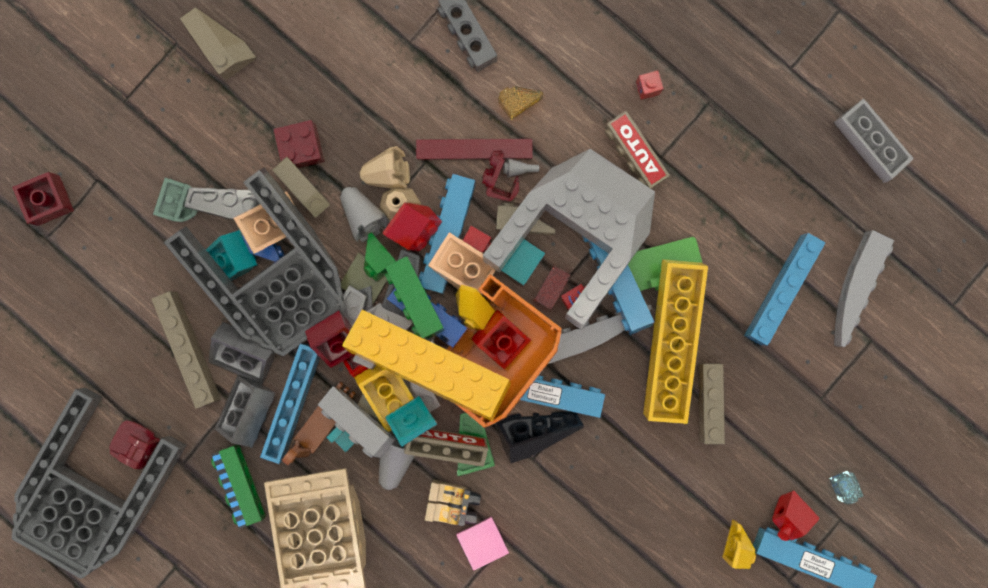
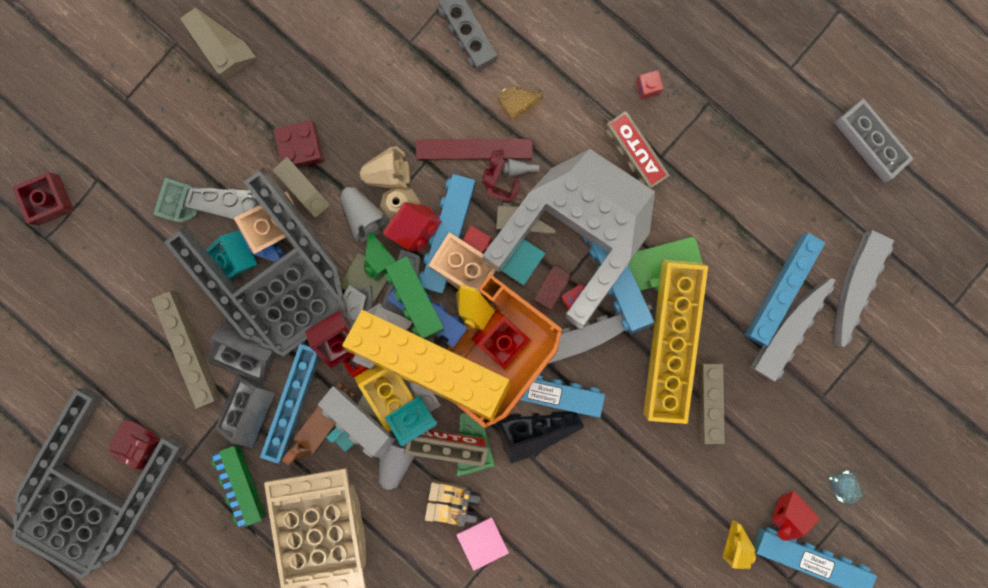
none -> light grey slope [750,278,836,381]

